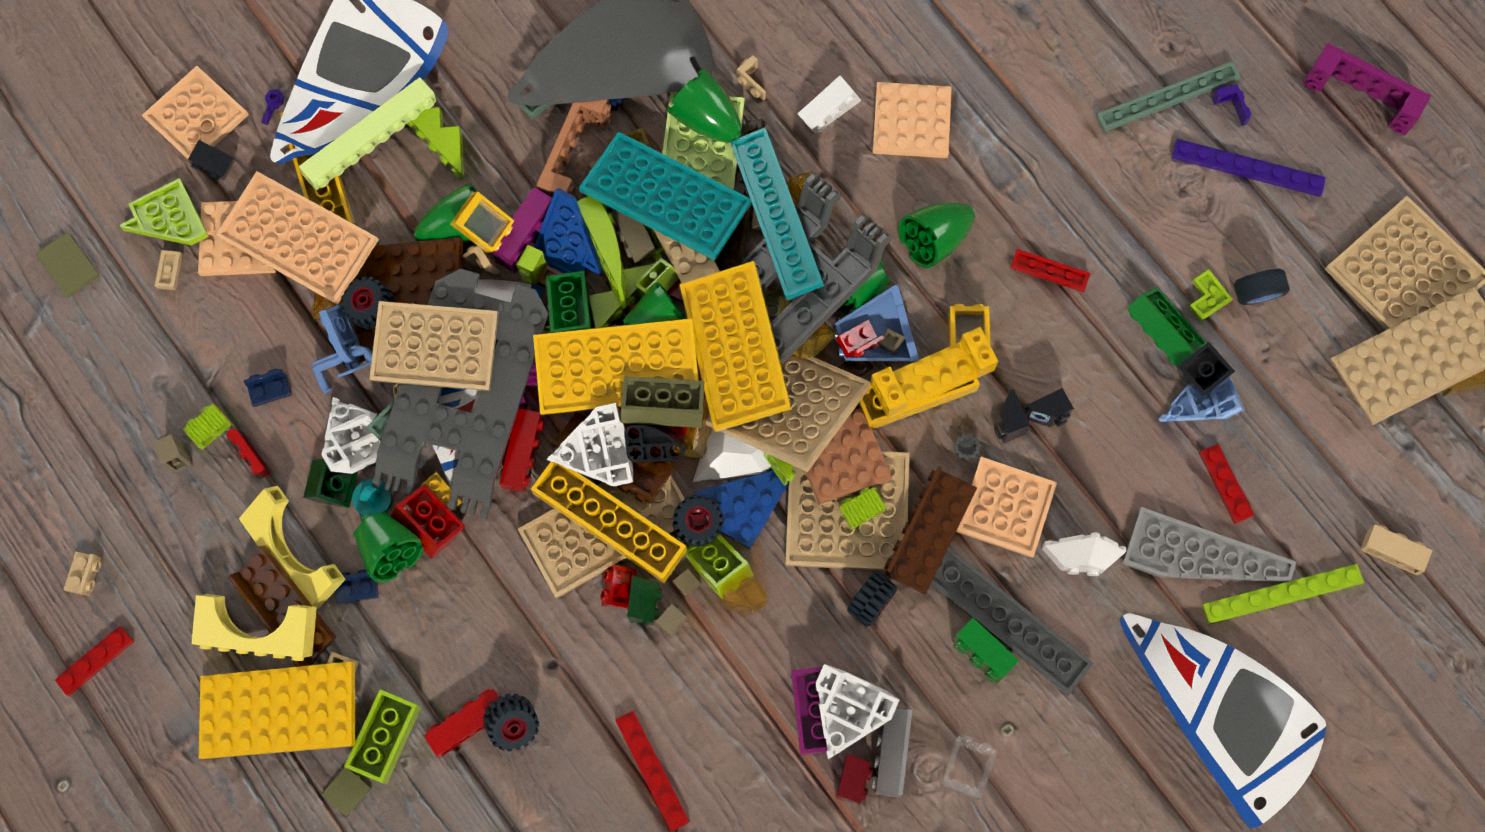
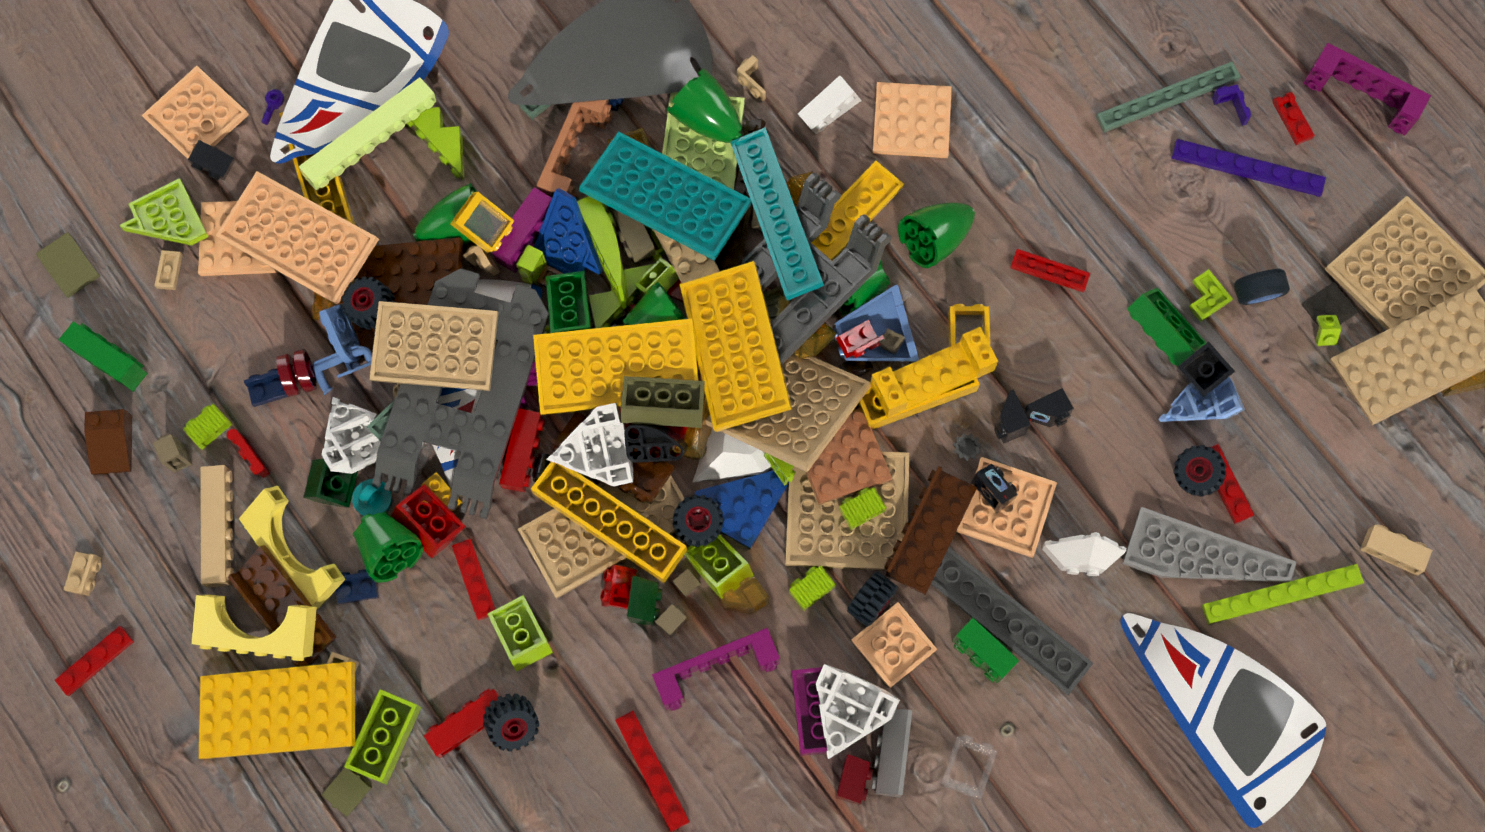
none -> green brick [58,321,148,392]
none -> reddish brown slope [84,409,132,475]
none -> tan brick [200,465,234,588]
none -> dark red wheel [276,349,317,397]
none -> red plate [451,538,496,621]
none -> lime slope [487,595,553,672]
none -> black cone [531,453,550,482]
none -> magenta plate [652,628,780,711]
none -> lime brick [789,566,836,611]
none -> yellow plate [812,161,904,261]
none -> light nougat plate [851,602,937,689]
none -> black slope [971,464,1018,513]
none -> black wheel [1174,445,1226,497]
none -> red plate [1273,92,1315,145]
none -> clear smoke plate [1301,282,1358,327]
none -> lime bracket [1315,315,1341,346]

